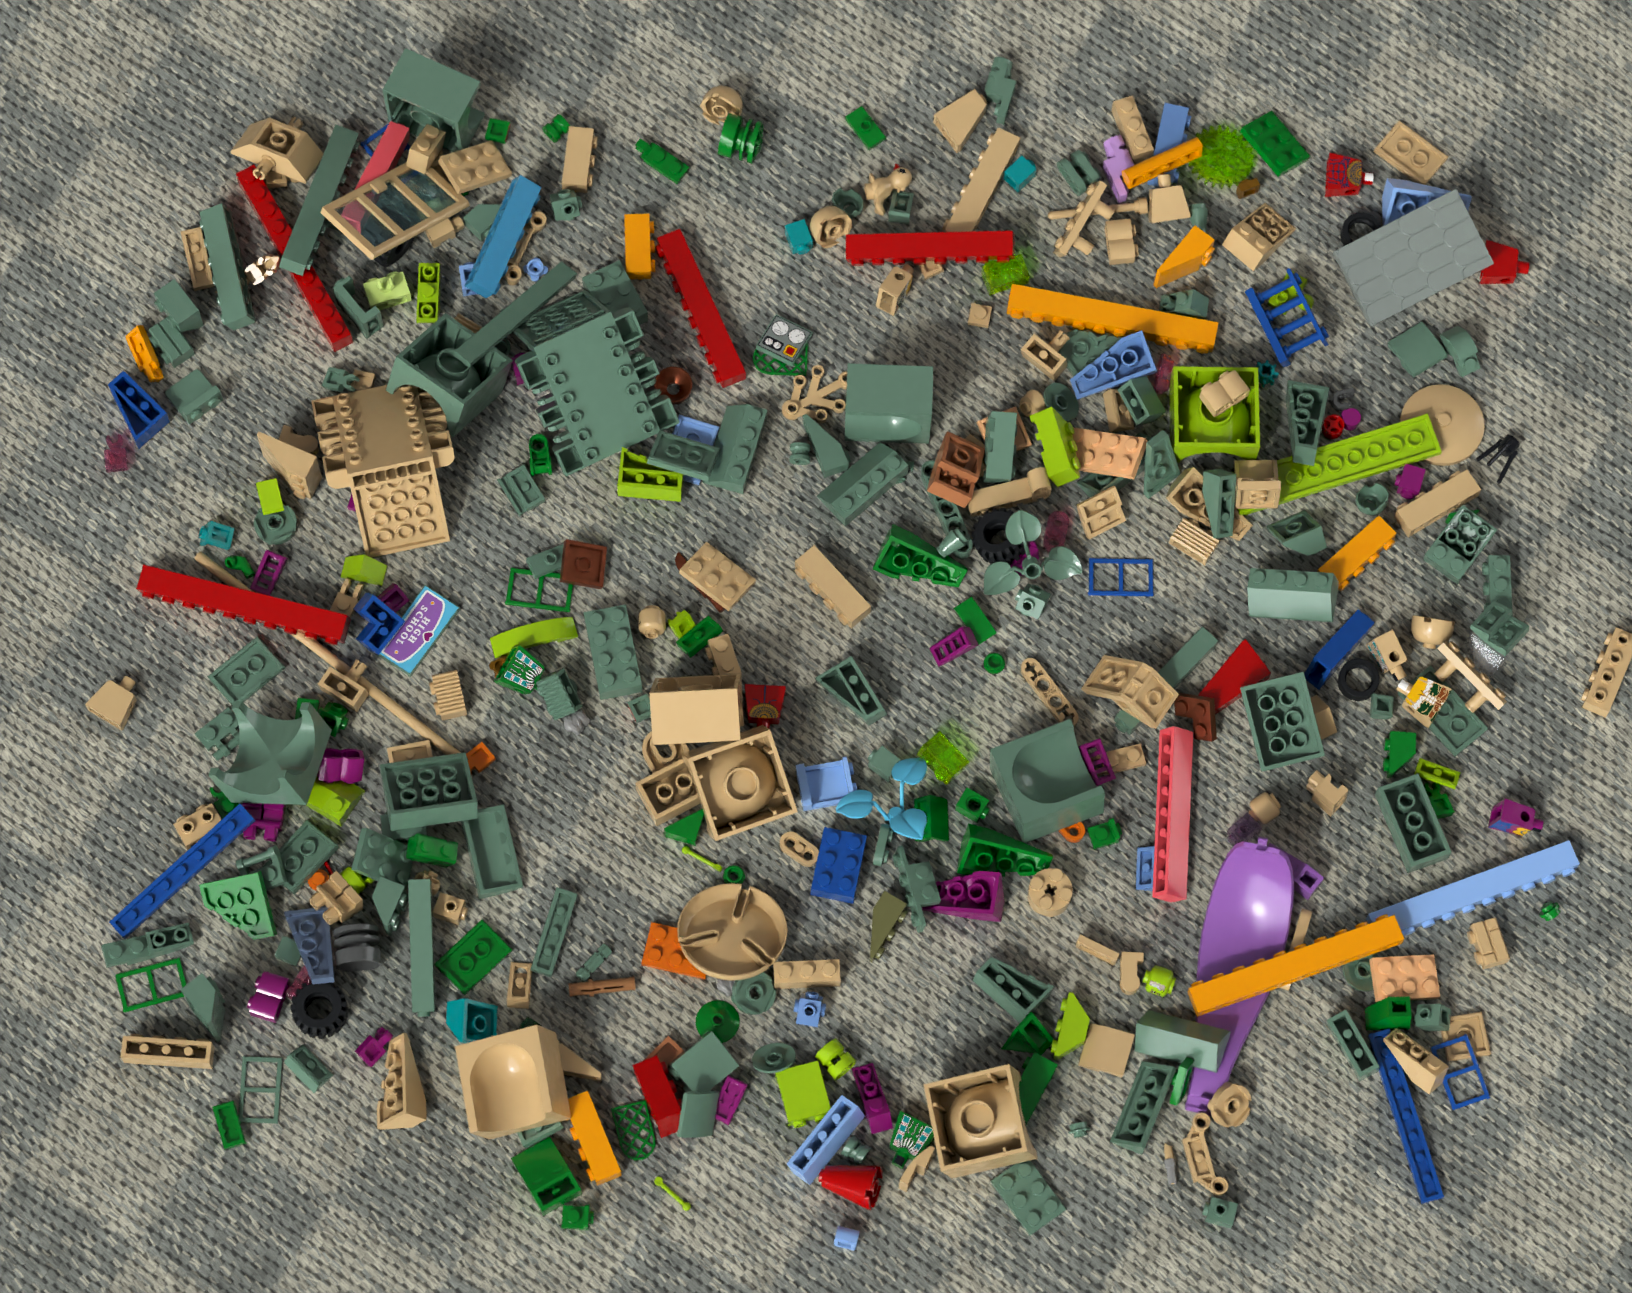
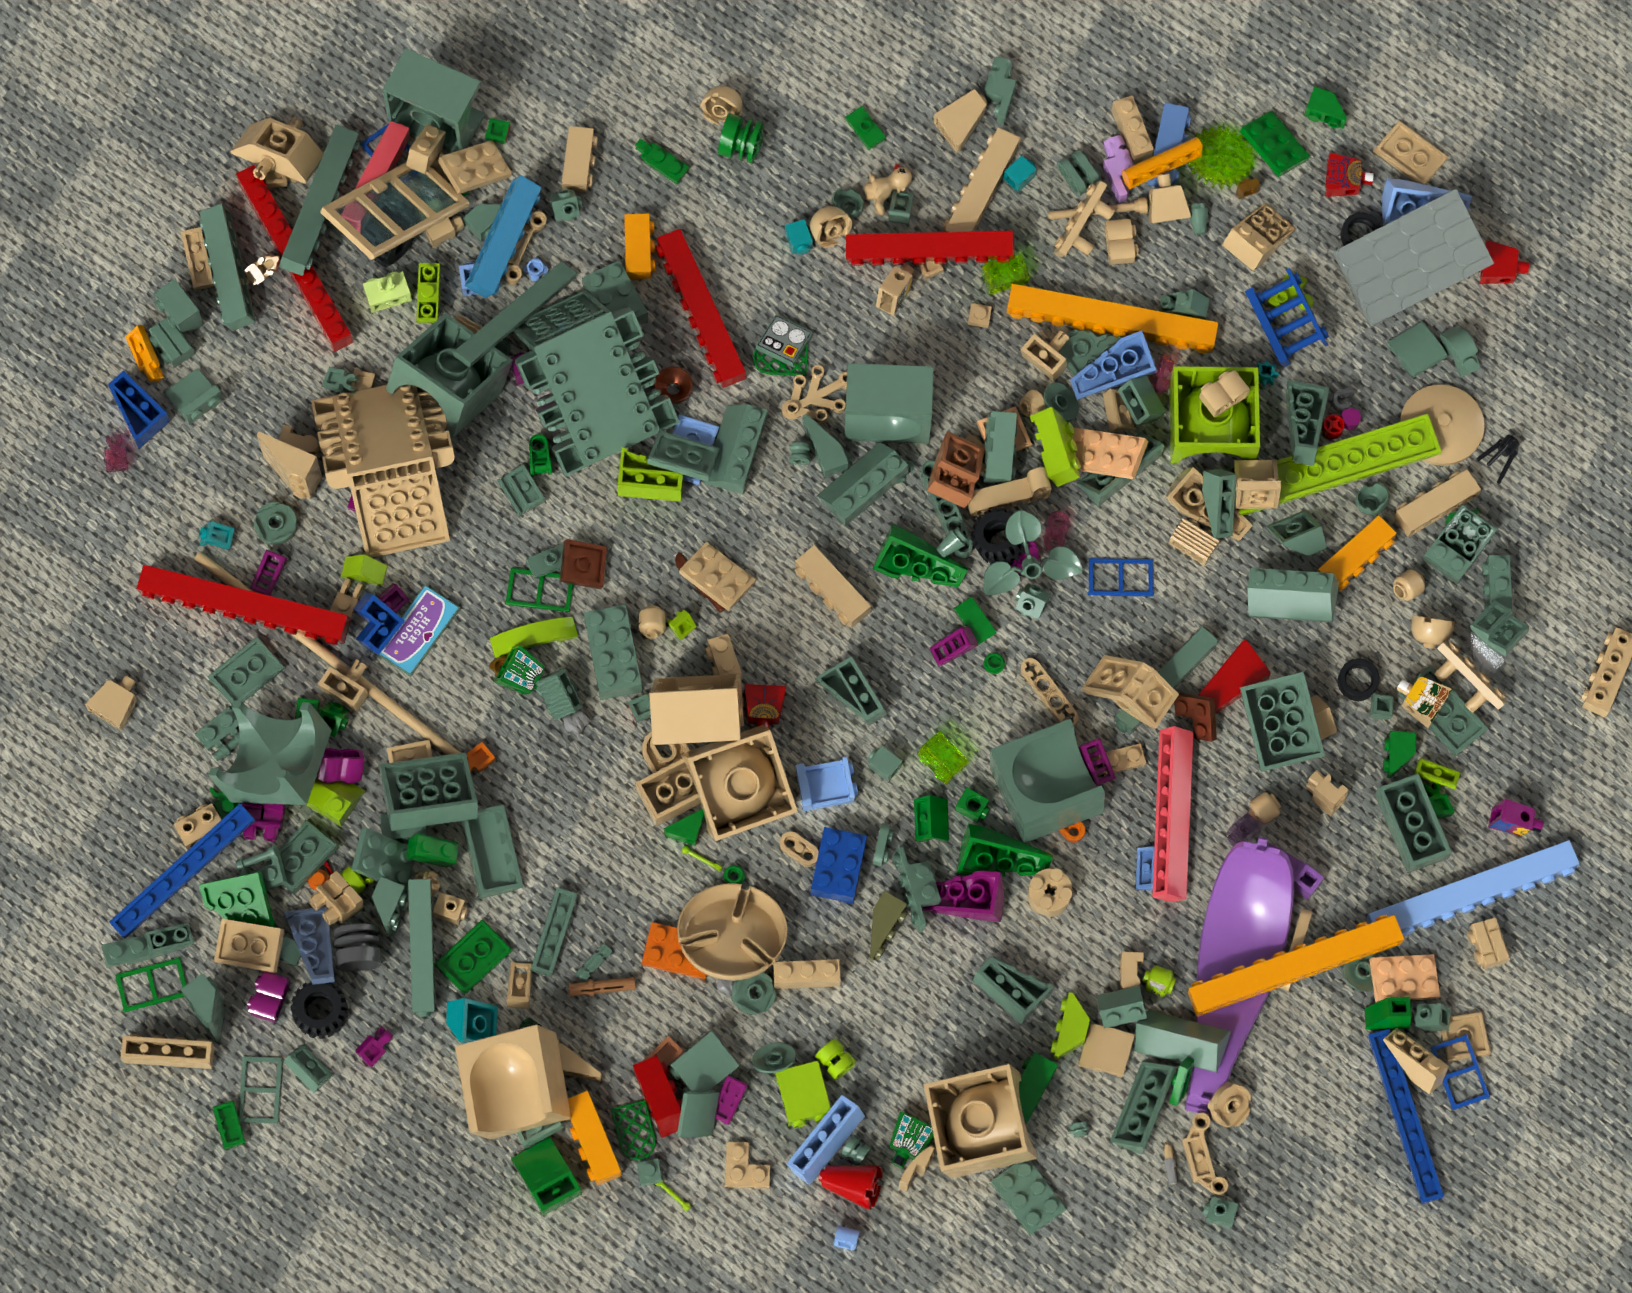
green arm [225,555,256,579] -> none
lime slope [256,478,284,515] -> none
clear pink plate [285,965,311,1000] -> none
sand green panel [333,275,384,339] -> none
tan wedge [377,1033,427,1130] -> none
tan brick [429,670,467,721] -> none
green wheel [542,114,570,143] -> none
green bracket [561,1205,594,1230] -> none
green plate [676,616,723,658] -> none
green dish [696,1000,740,1043] -> none
medium blue brick [794,991,826,1027] -> none
medium azure plant [836,758,927,840] -> none
magenta slope [852,1063,893,1134] -> none
green slope [1001,1012,1053,1055] -> none
tan tile [1076,934,1120,965] -> none
tan slope [1077,486,1126,540] -> none
green bracket [1087,818,1122,850] -> none
sand green wing [1143,430,1180,499] -> none
light orange slope [1153,225,1215,288] -> none
blue slope [1304,609,1375,690] -> none
sand green brick [1327,1010,1379,1081] -> none
tan torso [1366,629,1407,682] -> none
magenta brick [1394,464,1426,499] -> none
green plate [1539,901,1561,921] -> none
none -> tan plate [214,919,285,973]
none -> sand green plate [637,1159,663,1187]
none -> tan plate [725,1142,770,1189]
none -> sand green brick [1097,985,1147,1028]
none -> green slope [1304,86,1347,129]
none -> tan head [1393,570,1425,601]

